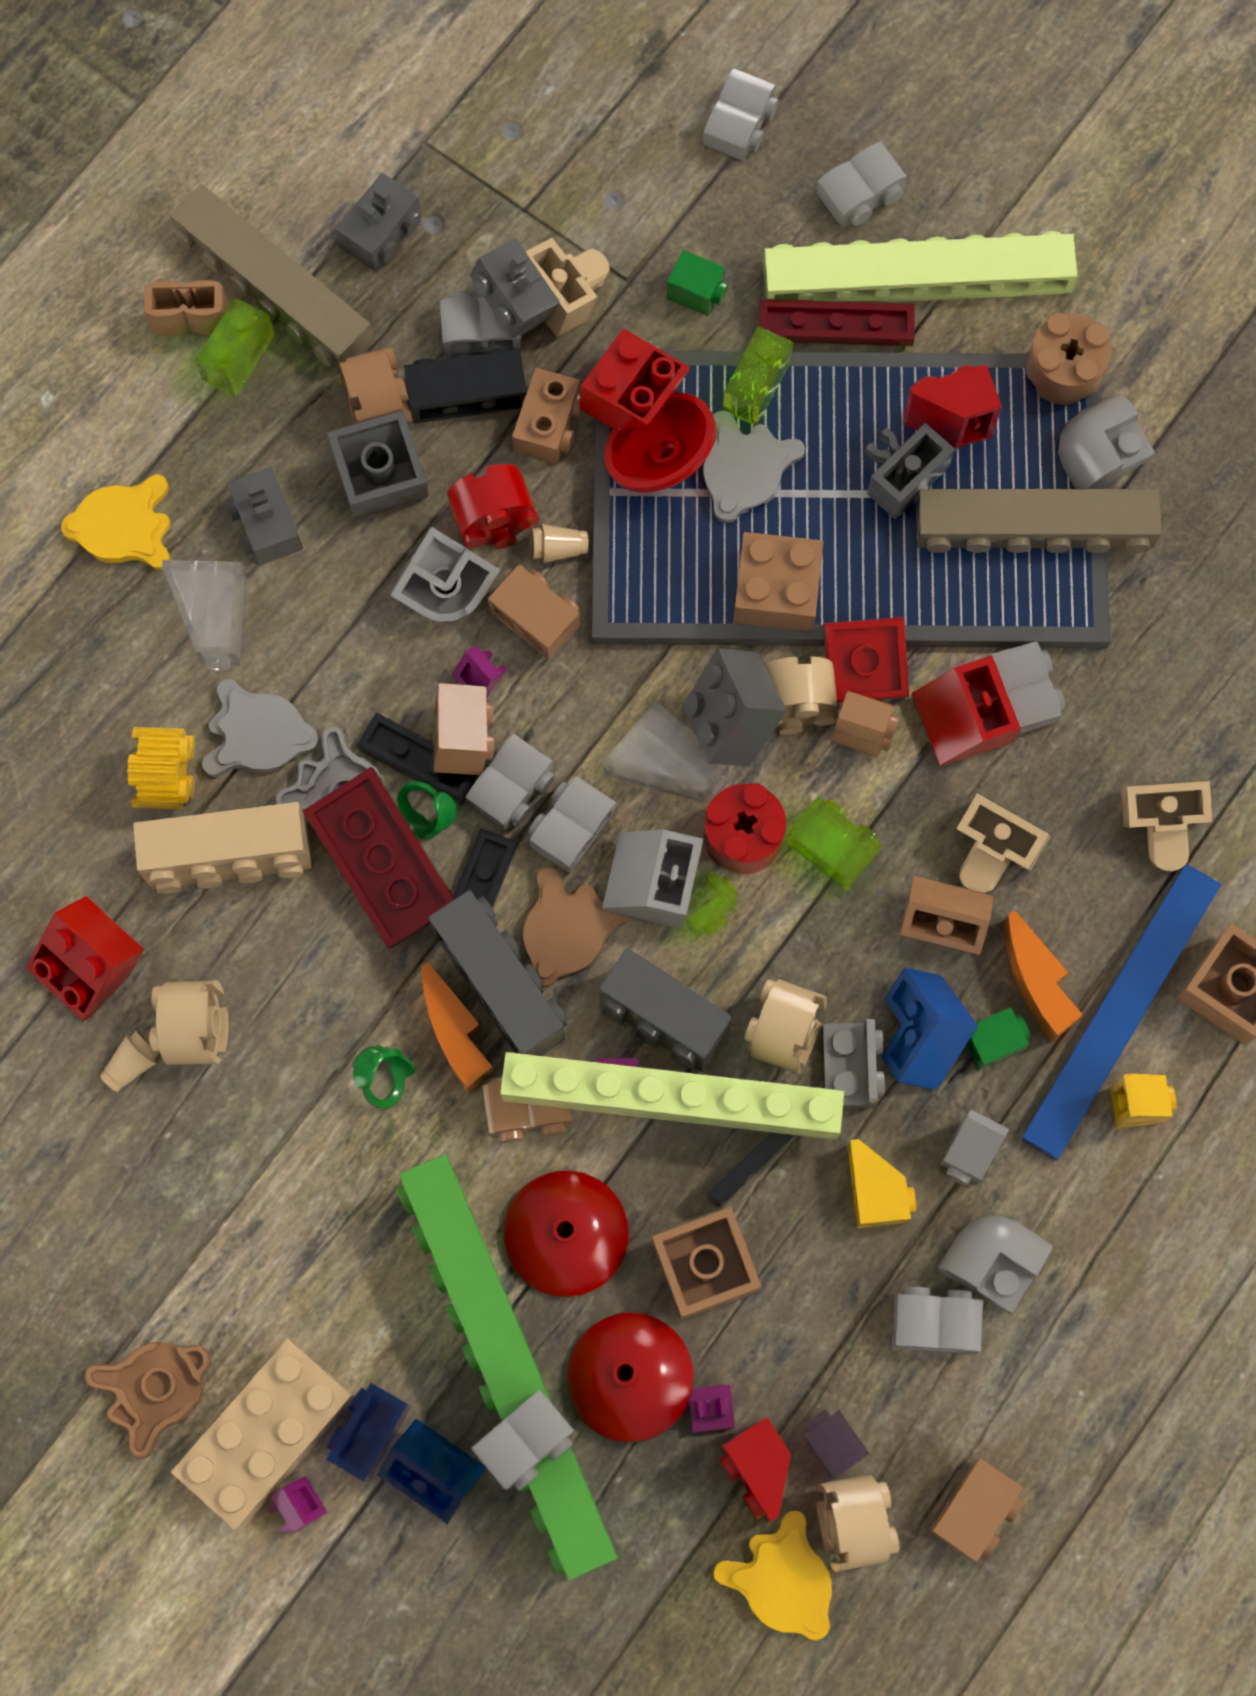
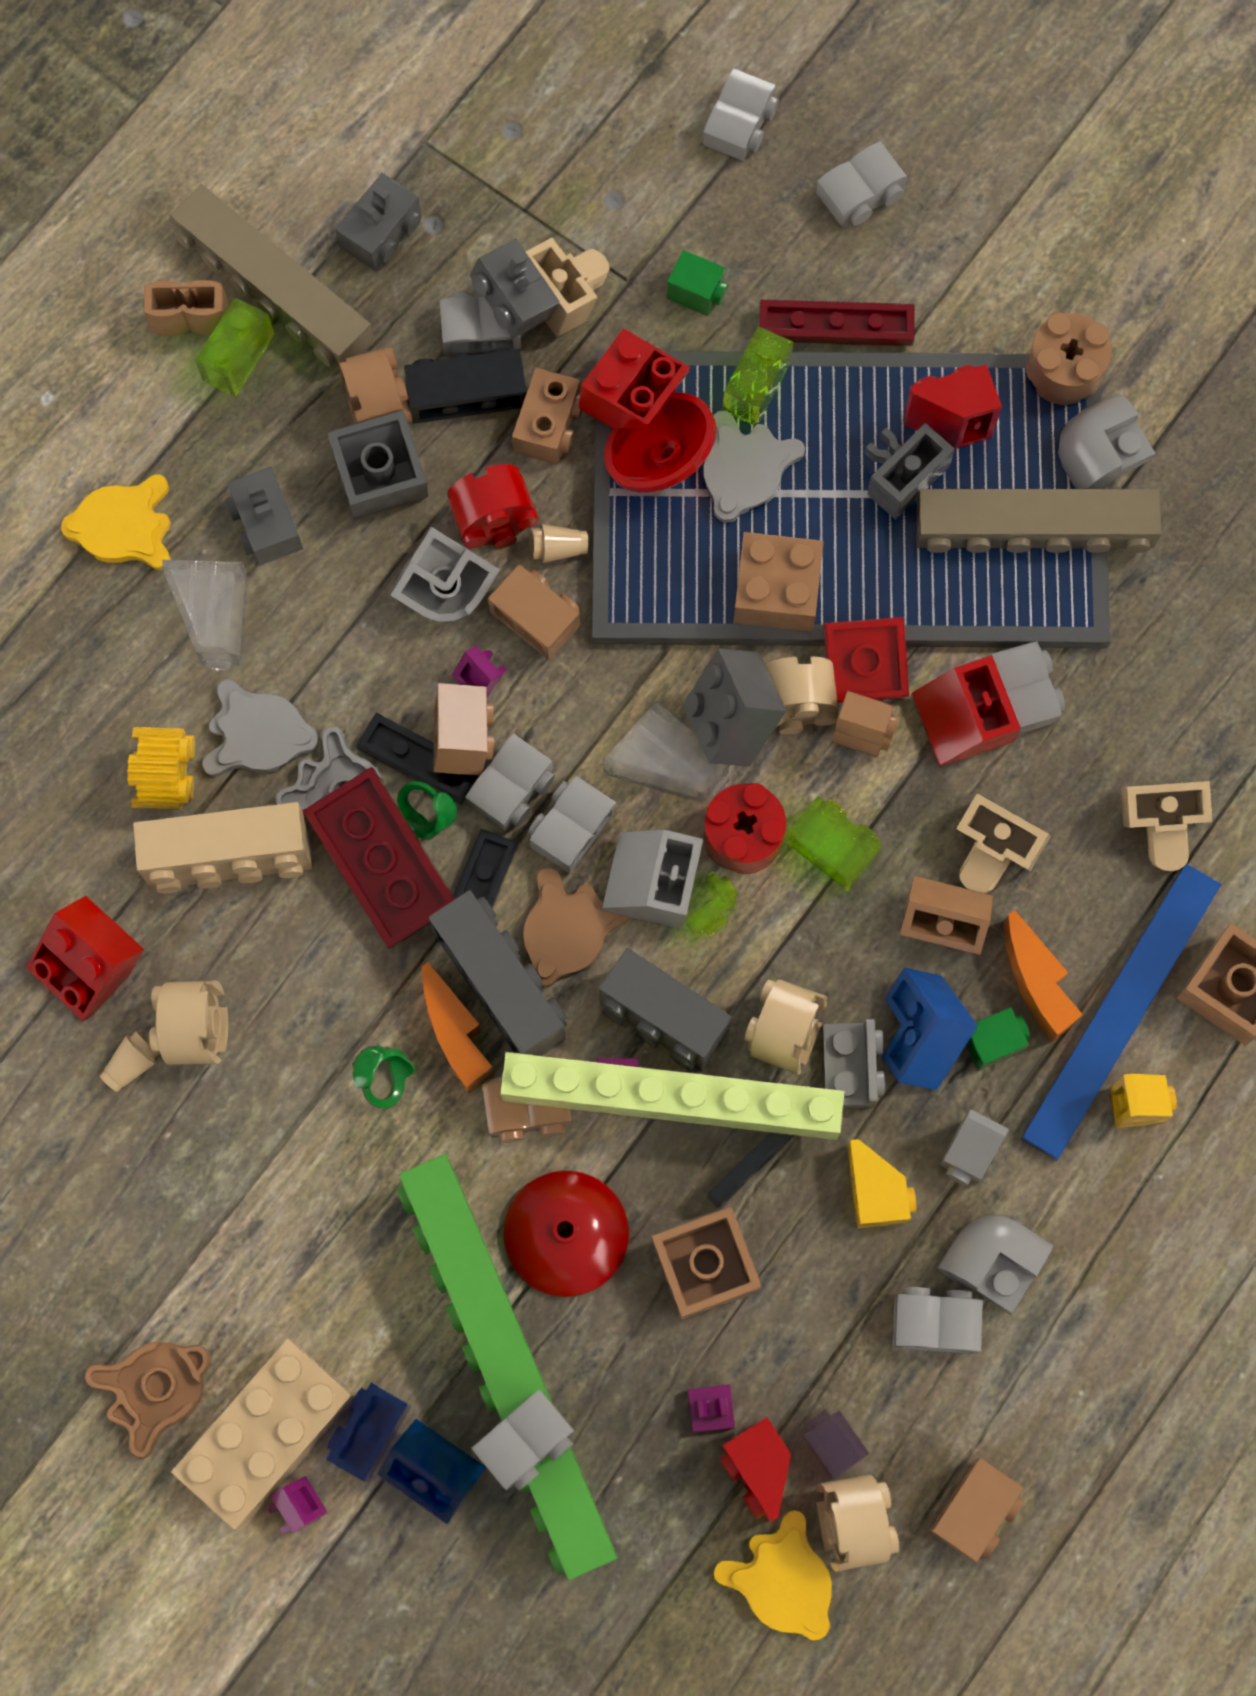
red dish [567,1312,694,1442] -> none
yellowish green brick [763,231,1078,303] -> none

